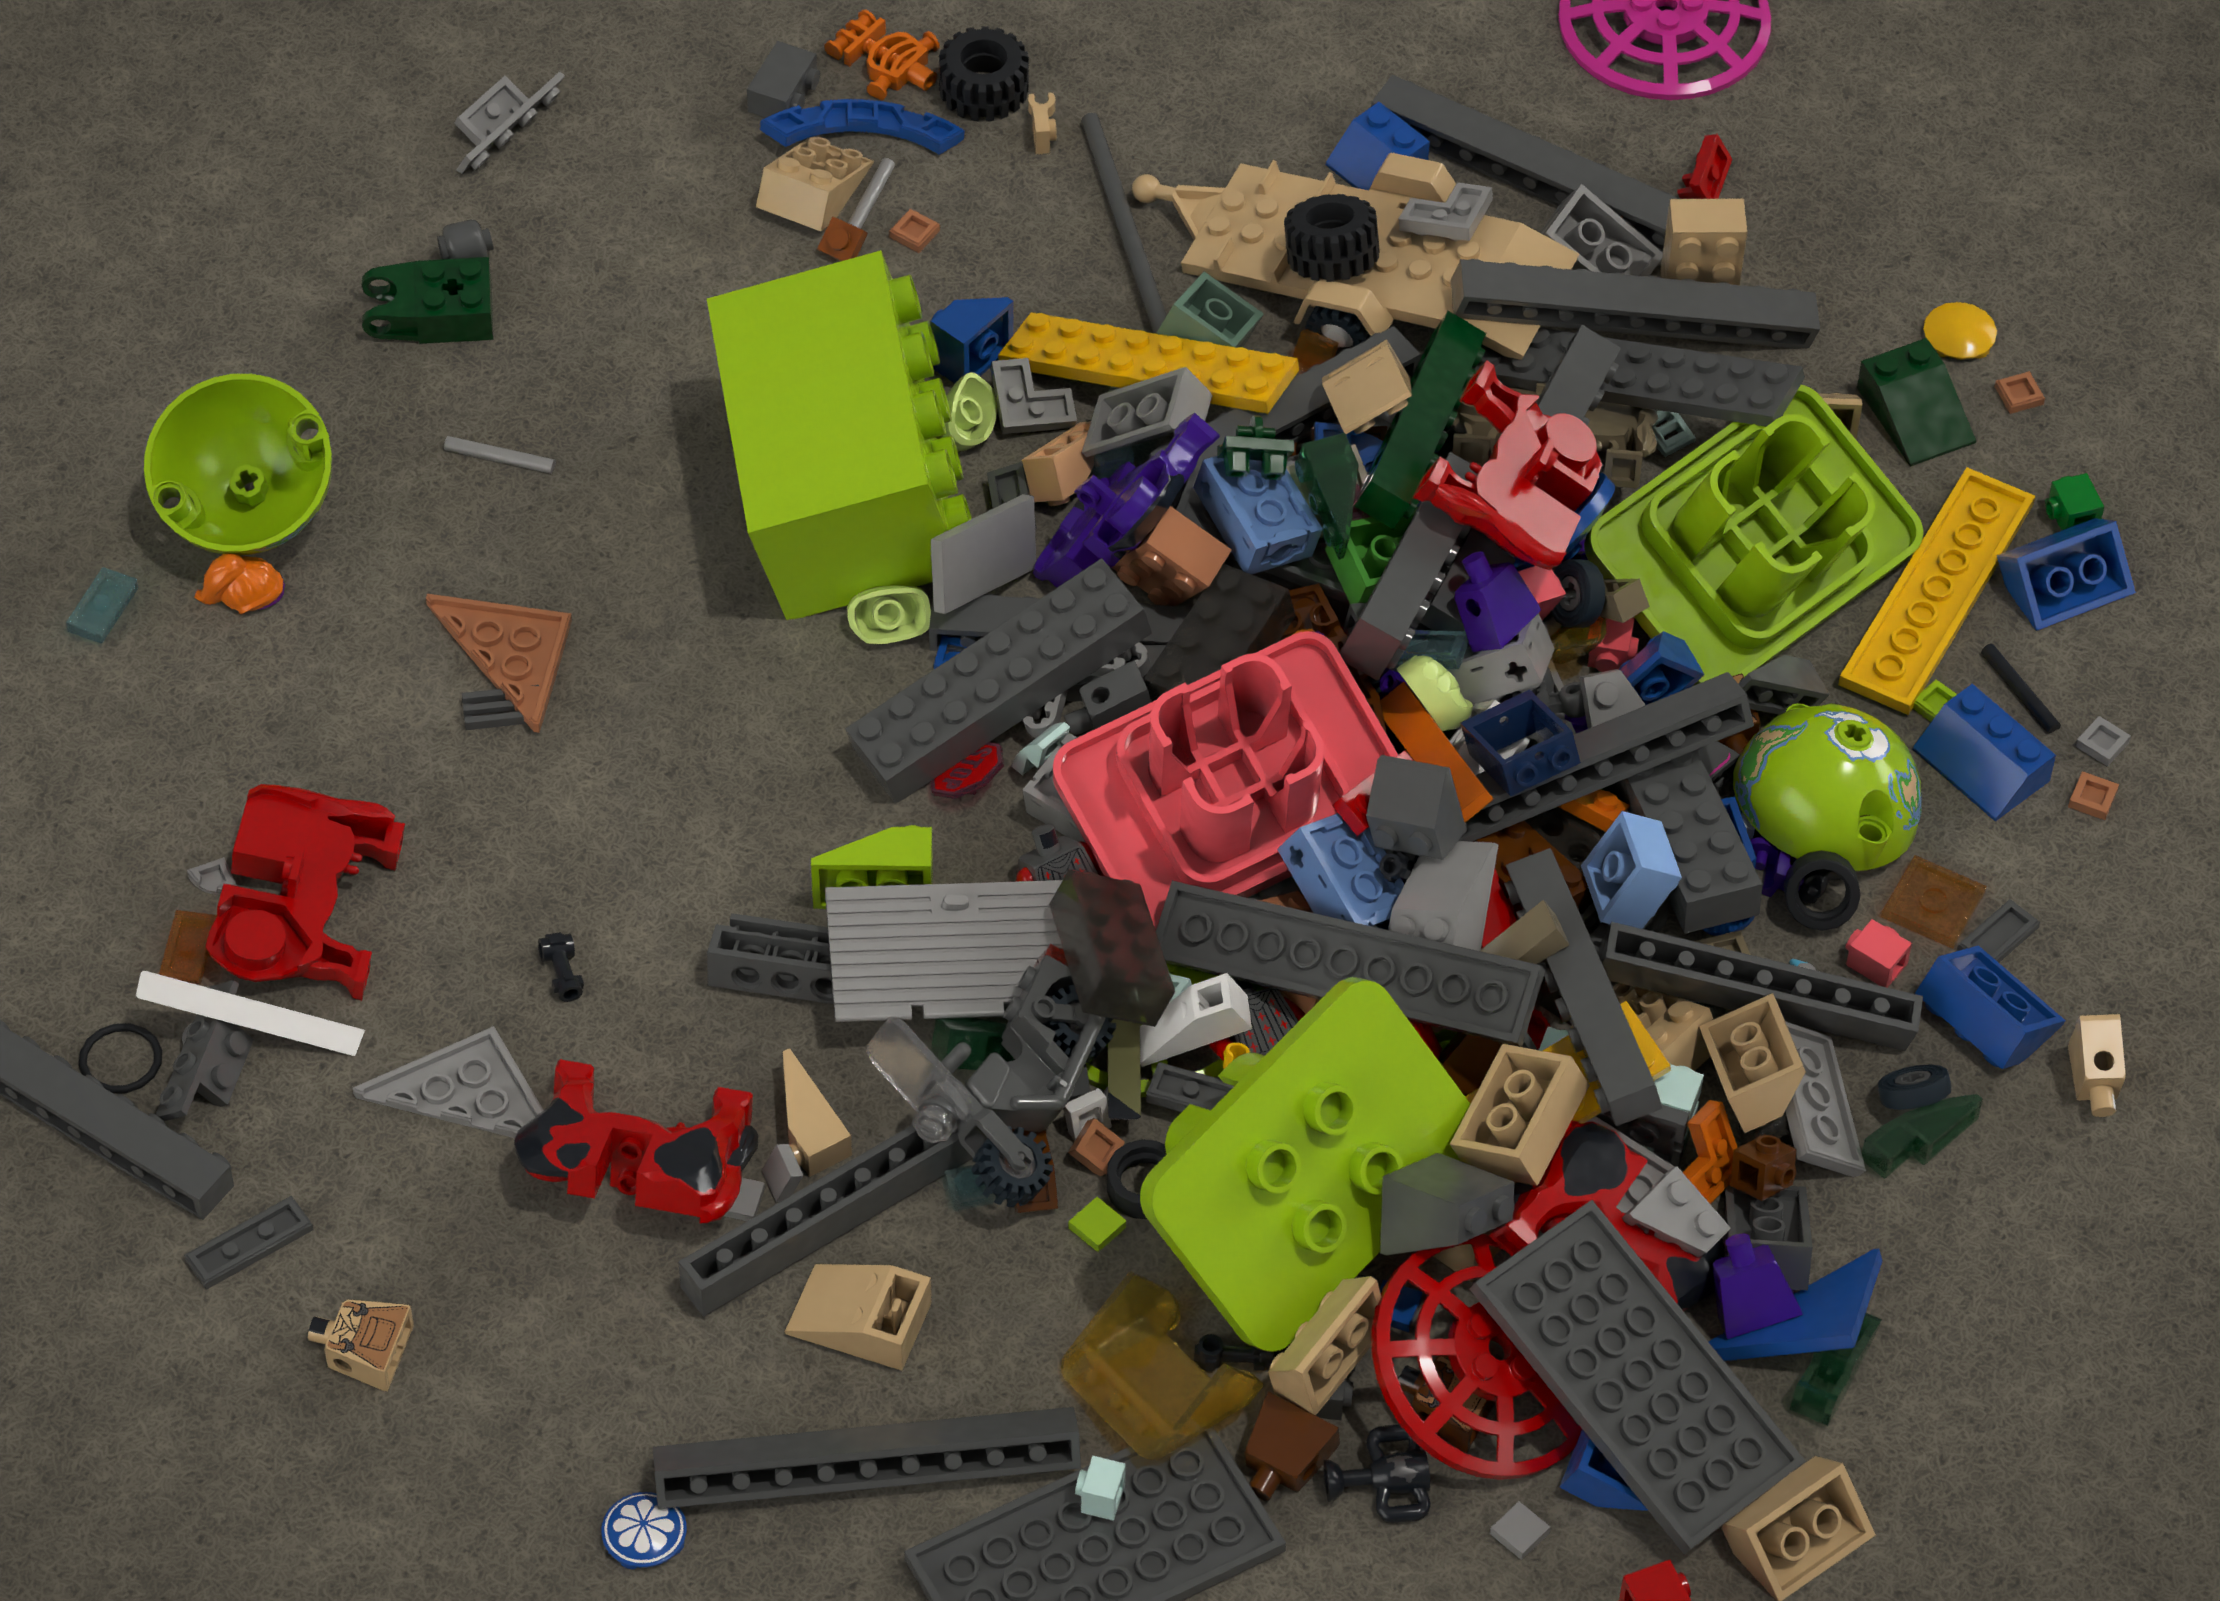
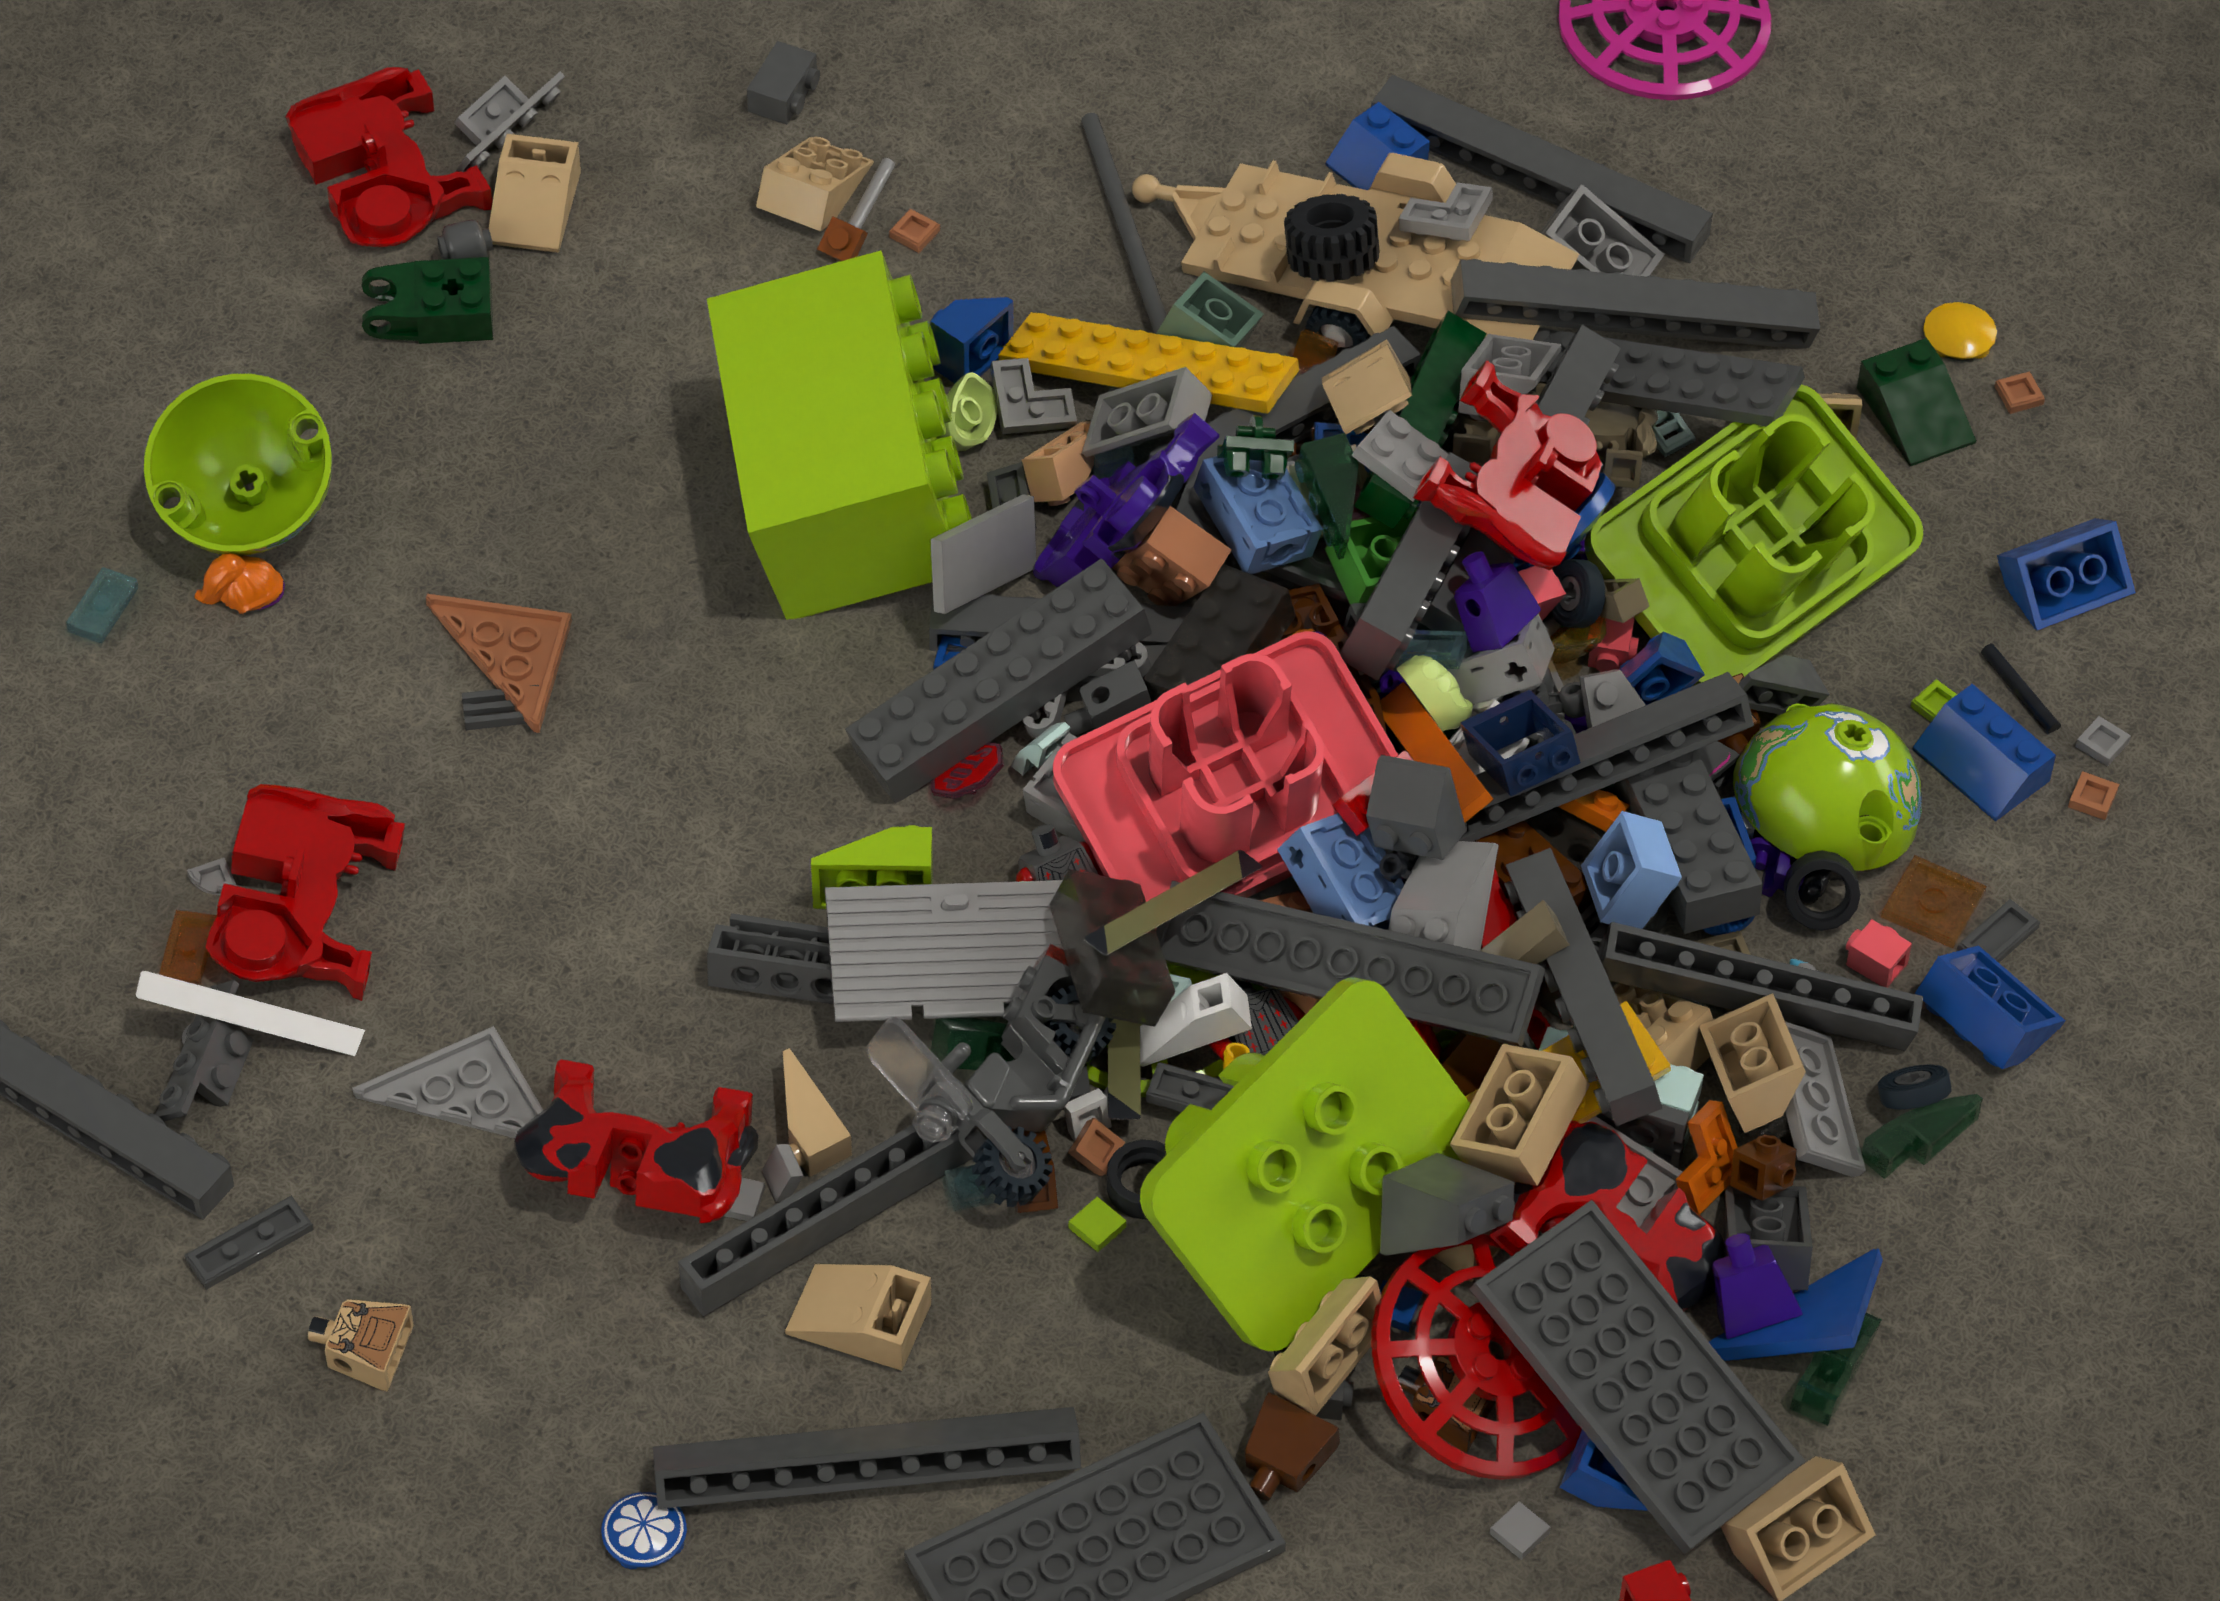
black piece [79,1023,162,1094] -> none
light grey bar [444,436,556,474] -> none
black bar [538,932,584,1002] -> none
blue tile [760,99,965,155] -> none
orange piece [824,9,940,100] -> none
yellowish green piece [847,586,931,644] -> none
black tyre [939,26,1029,122] -> none
tan plate [1028,93,1057,154] -> none
clear yellow windscreen [1061,1271,1264,1461] -> none
light aqua plate [1075,1456,1126,1521] -> none
black bar [1194,1334,1273,1371] -> none
black piece [1323,1424,1431,1523] -> none
light grey wing [1622,1166,1731,1257] -> none
tan brick [1661,199,1747,285] -> none
red plate [1677,134,1733,199] -> none
yellow plate [1838,467,2035,715] -> none
green brick [2045,473,2104,531] -> none
tan torso [2068,1014,2126,1117] -> none
none -> red animal [286,67,492,247]
none -> tan slope [488,134,581,253]
none -> olive sticker [1084,850,1262,955]
none -> light grey plate [1351,410,1449,502]
none -> light grey slope [1458,334,1561,420]

